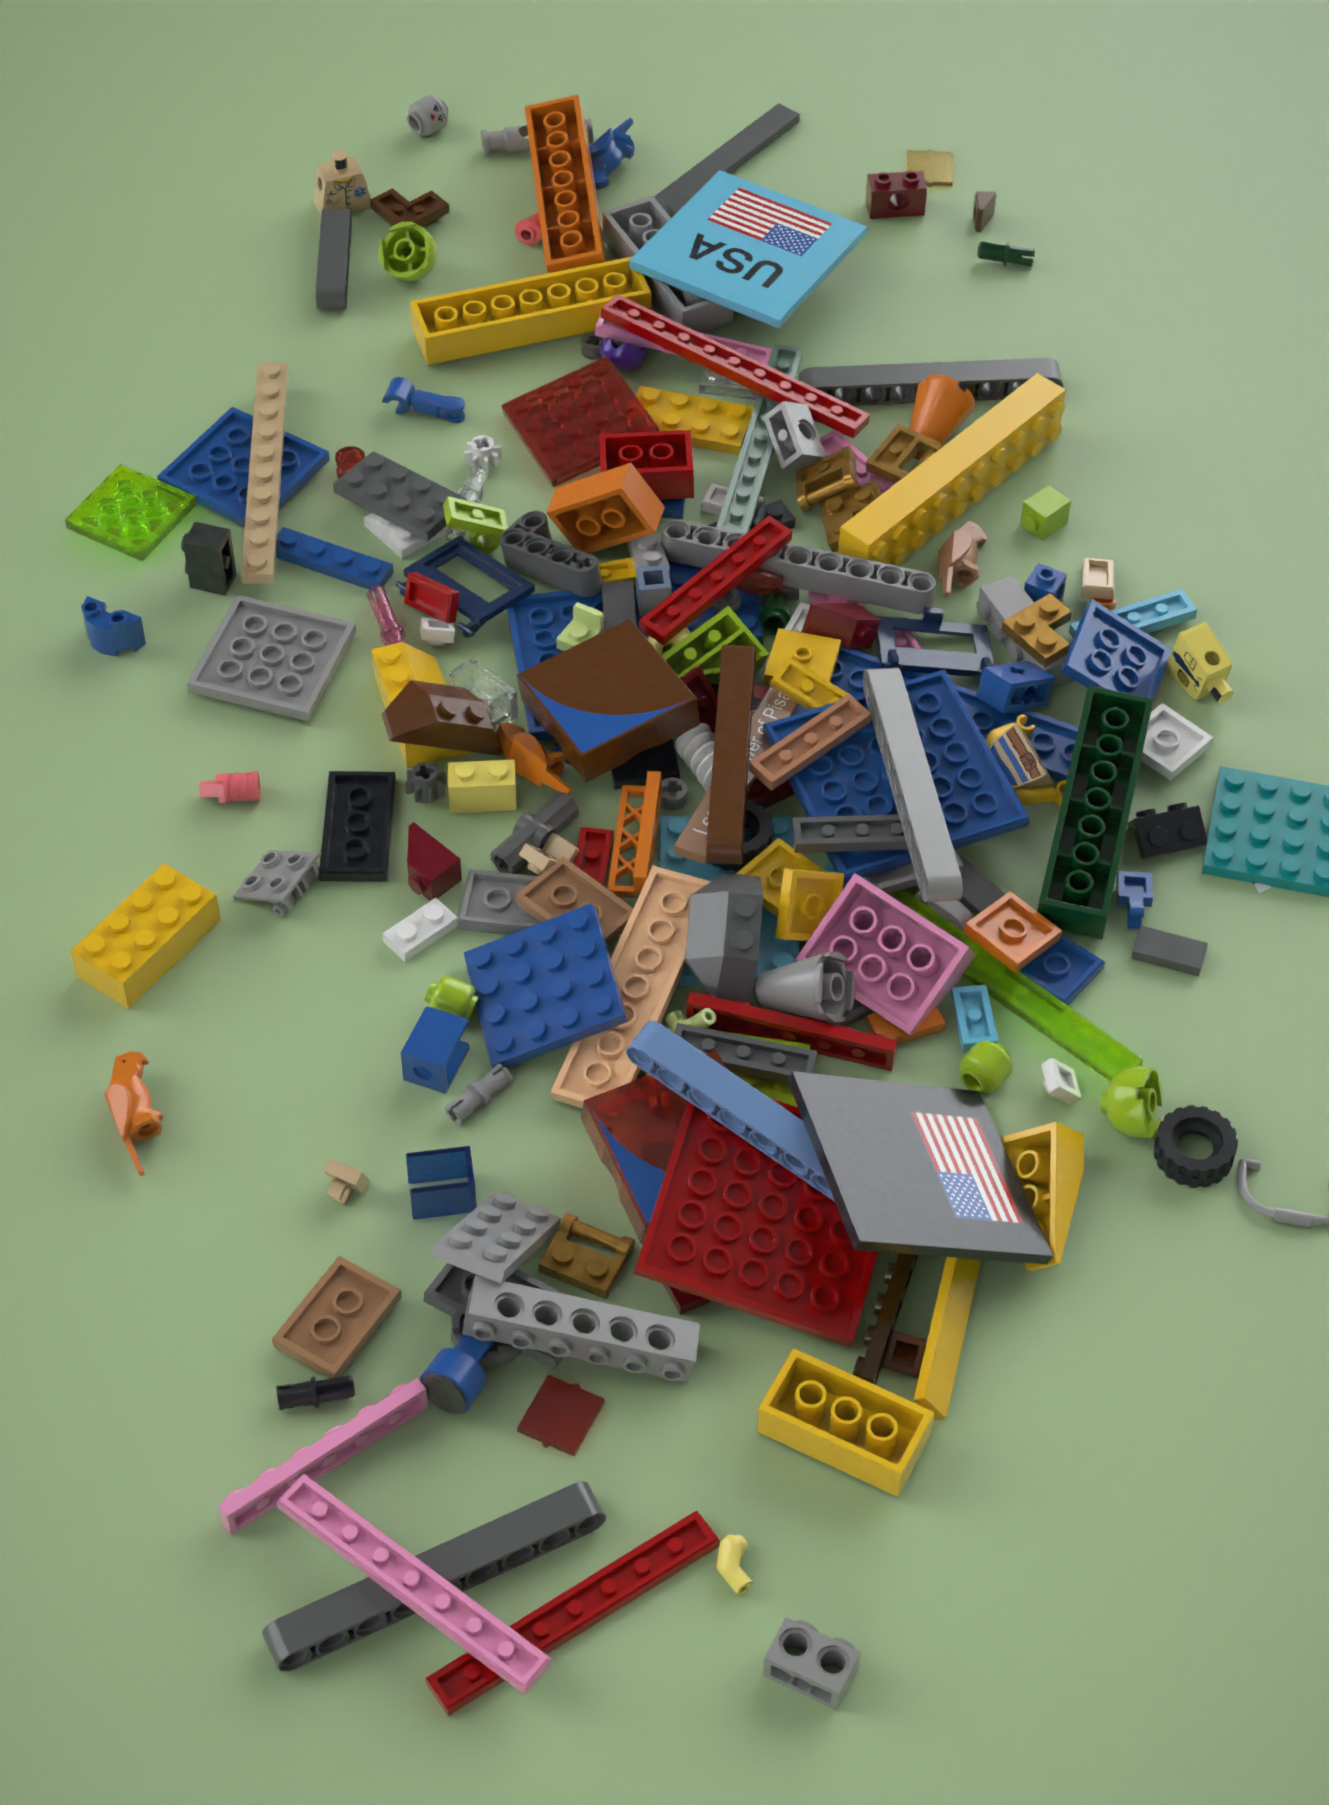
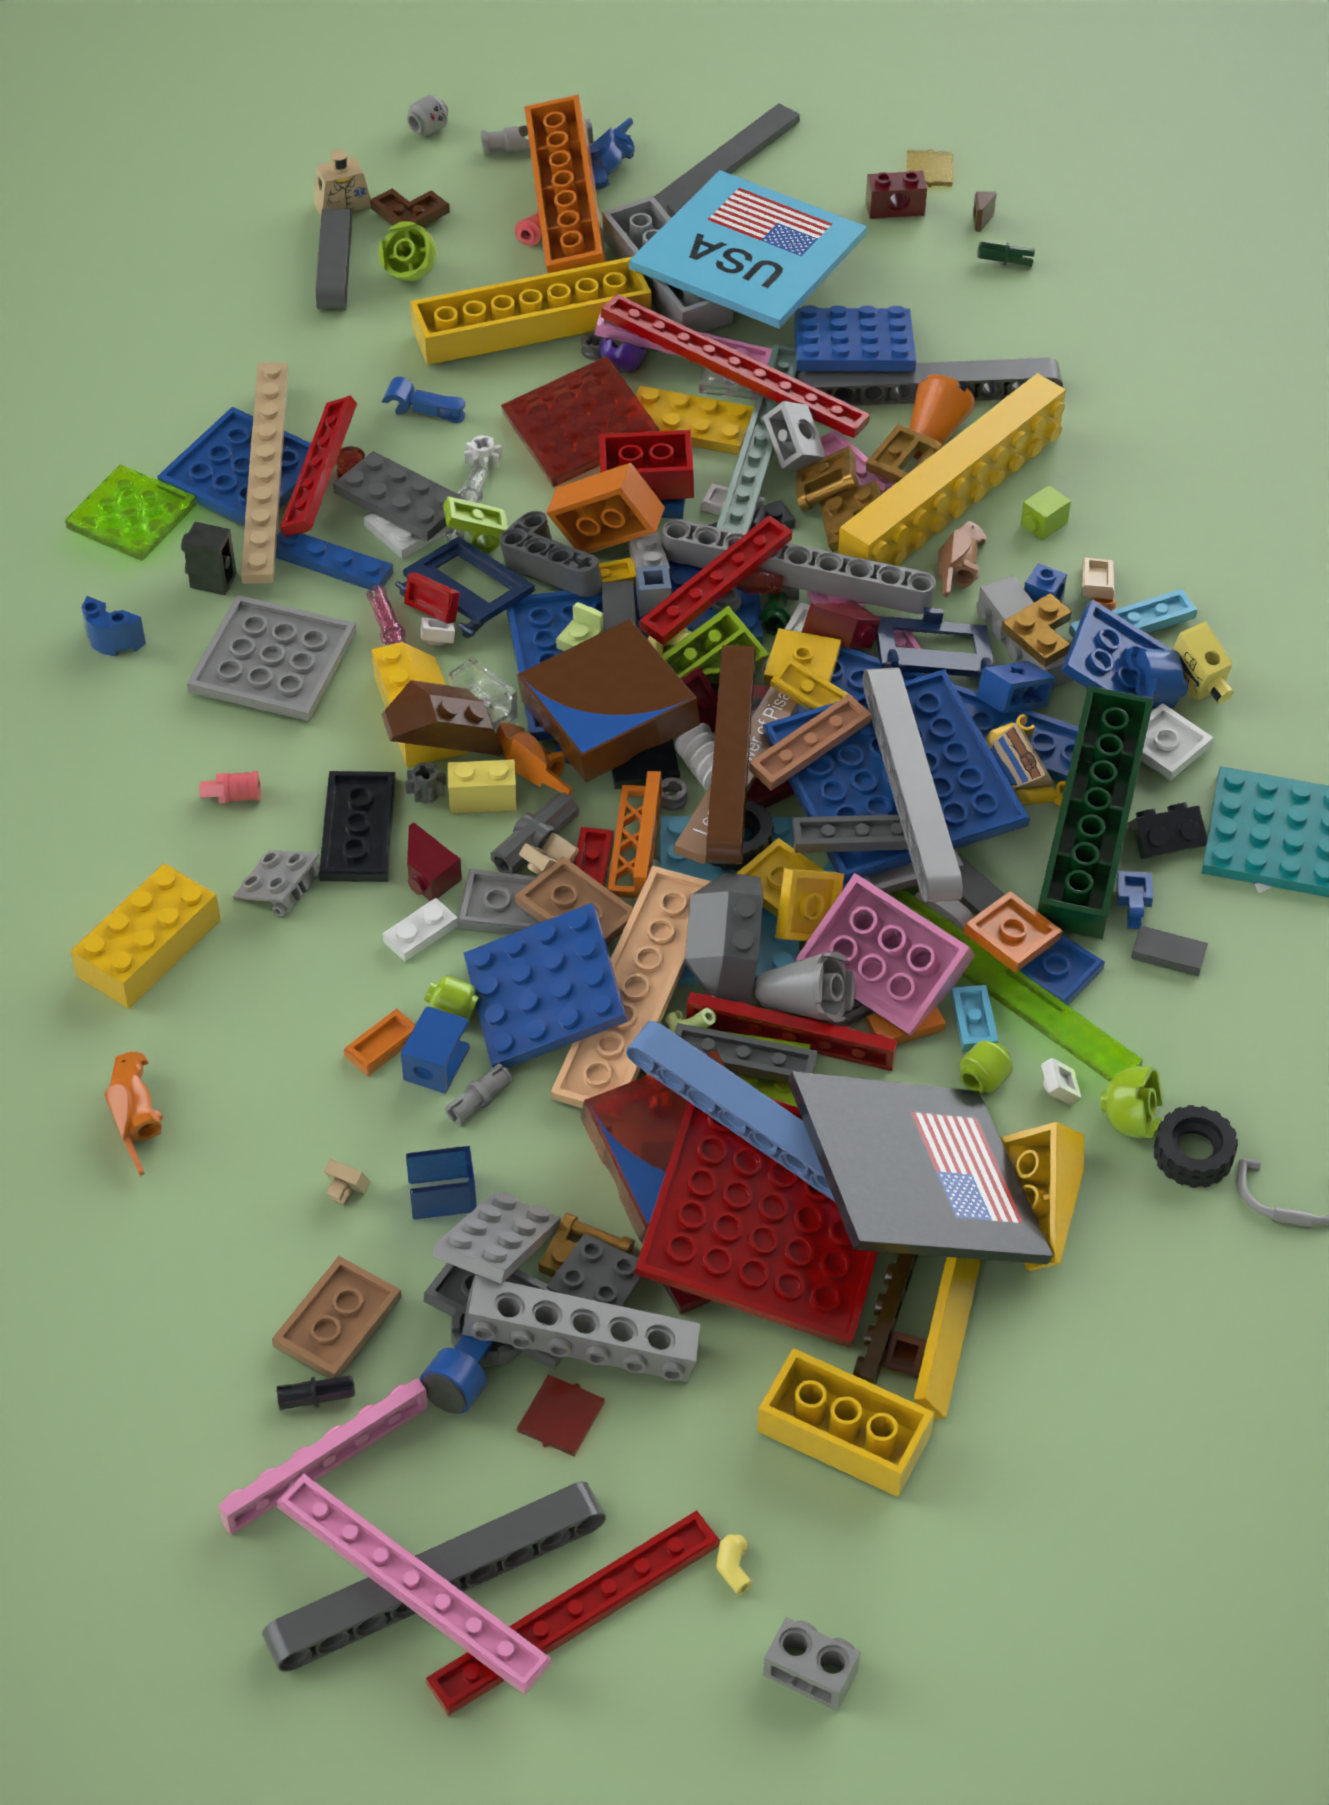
none -> red plate [279,395,357,537]
none -> orange tile [344,1008,416,1076]
none -> dark grey hinge [547,1233,642,1307]
none -> blue plate [794,305,916,371]
none -> blue cylinder [1125,647,1188,709]

